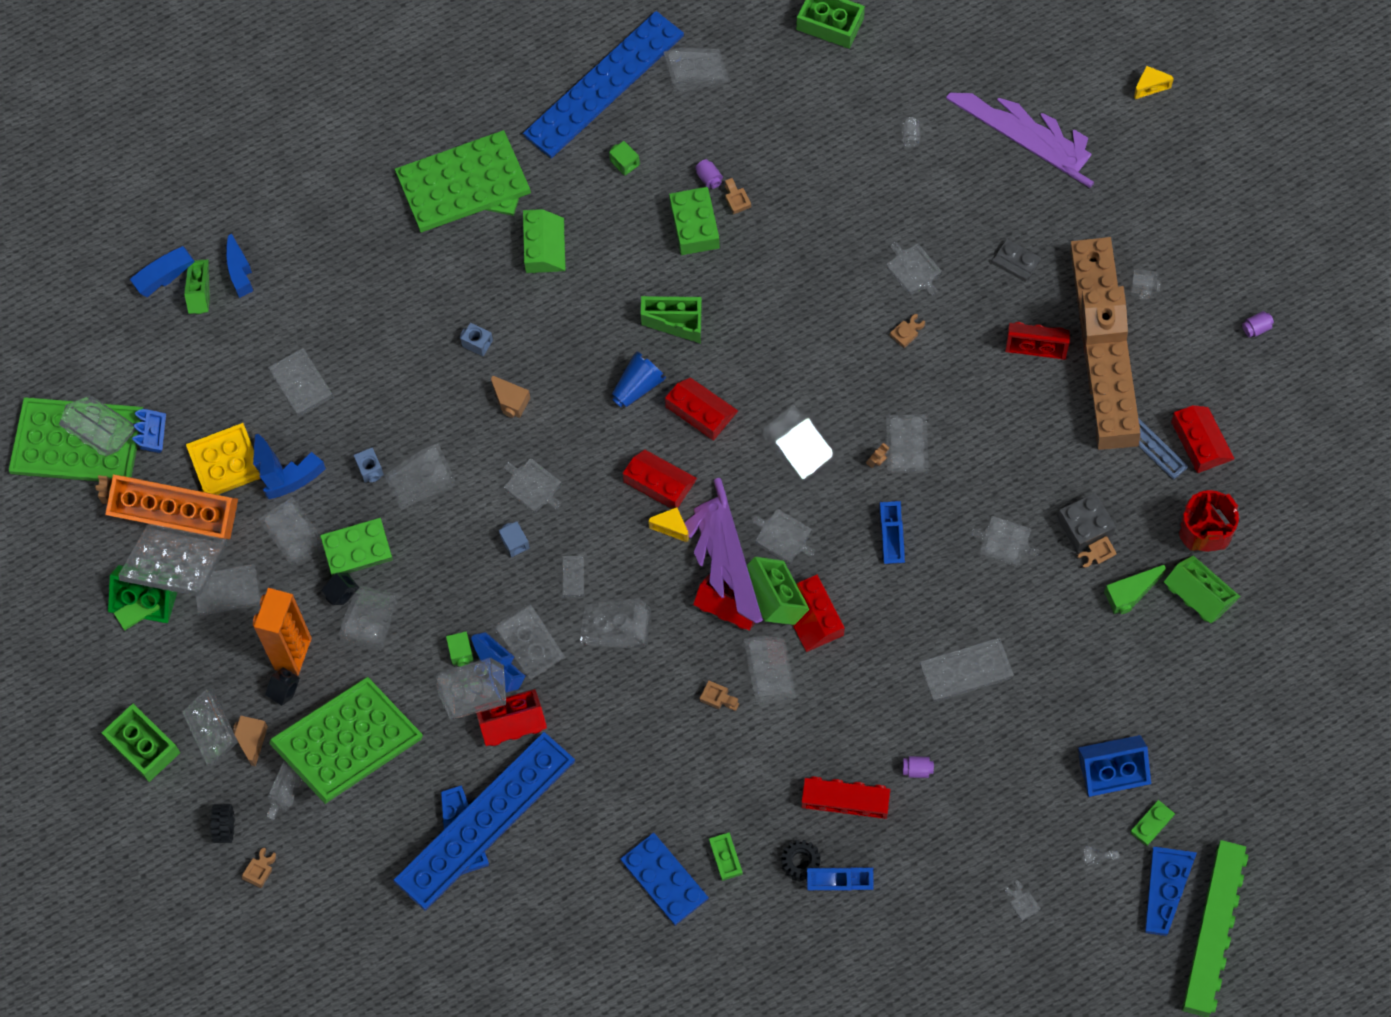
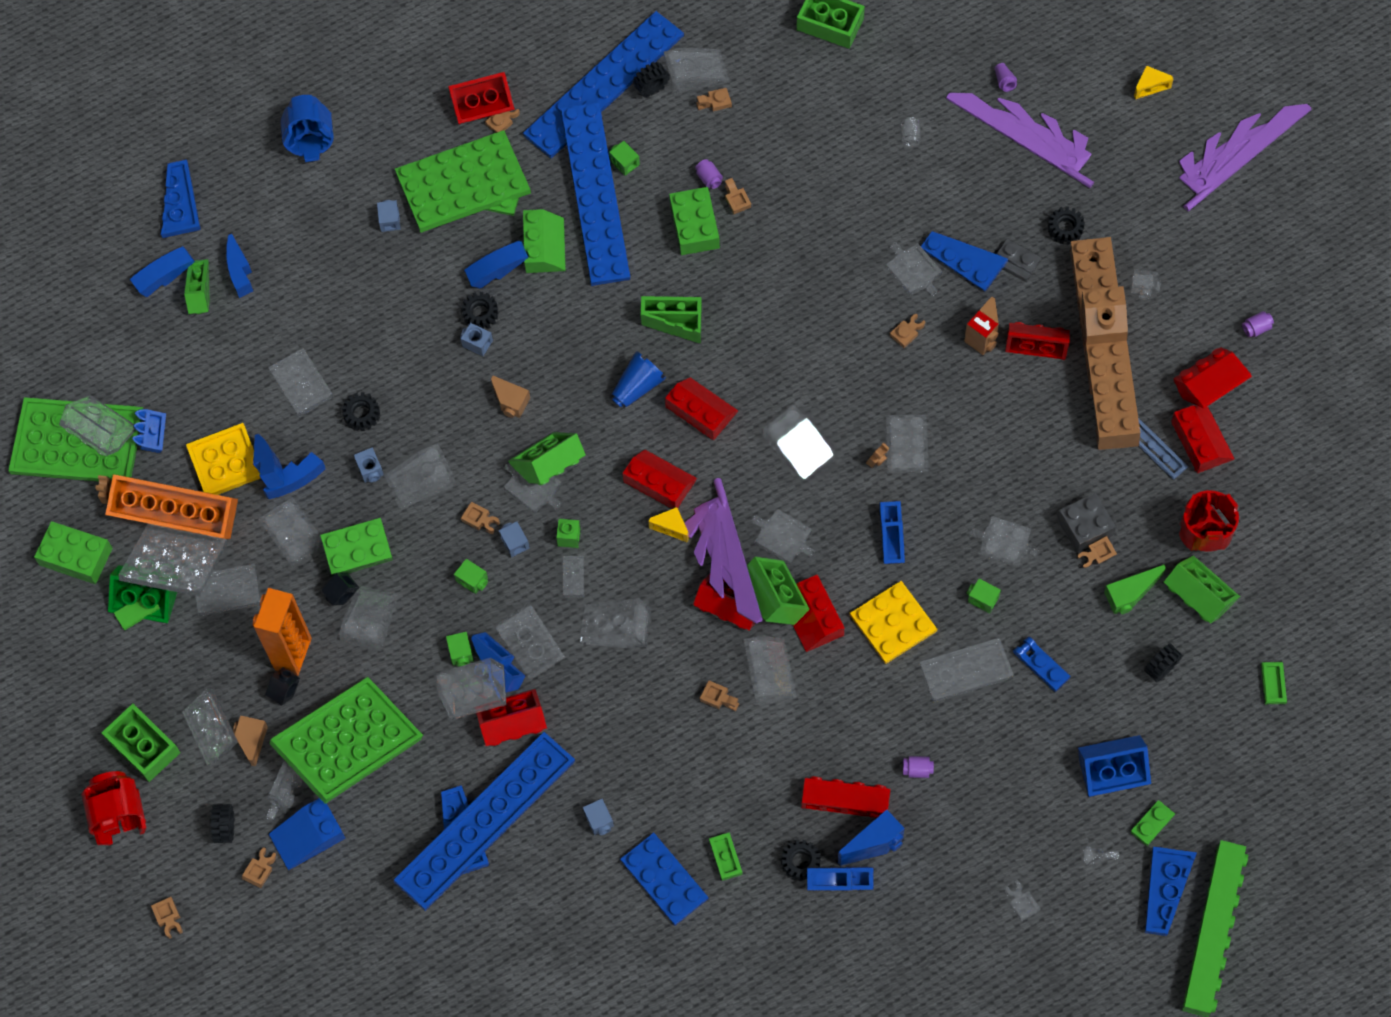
none -> bright green brick [34,521,113,585]
none -> red piece [81,771,146,846]
none -> medium nougat plate [151,897,183,939]
none -> blue wing [161,160,201,238]
none -> blue slope [269,798,346,870]
none -> blue piece [281,95,334,162]
none -> black tyre [342,392,380,431]
none -> sand blue brick [377,200,401,232]
none -> red slope [448,72,515,124]
none -> bright green brick [454,559,488,594]
none -> medium nougat plate [461,502,500,534]
none -> black tyre [462,292,499,329]
none -> blue slope [465,241,528,288]
none -> medium nougat plate [485,109,520,133]
none -> bright green slope [508,432,586,485]
none -> bright green brick [556,519,581,548]
none -> blue plate [561,102,630,286]
none -> sand blue brick [583,799,614,835]
none -> black tyre [633,62,670,97]
none -> medium nougat plate [696,88,732,112]
none -> blue slope [838,810,905,866]
none -> yellow plate [850,581,938,664]
none -> blue wing [921,231,1008,292]
none -> medium nougat slope [964,297,999,355]
none -> bright green brick [967,579,1001,614]
none -> medium lavender cone [994,63,1017,92]
none -> blue plate [1013,637,1071,692]
none -> black tyre [1048,207,1085,245]
none -> black tyre [1144,643,1183,683]
none -> red slope [1174,347,1252,409]
none -> medium lavender animal [1179,104,1311,212]
none -> bright green tile [1261,662,1287,704]

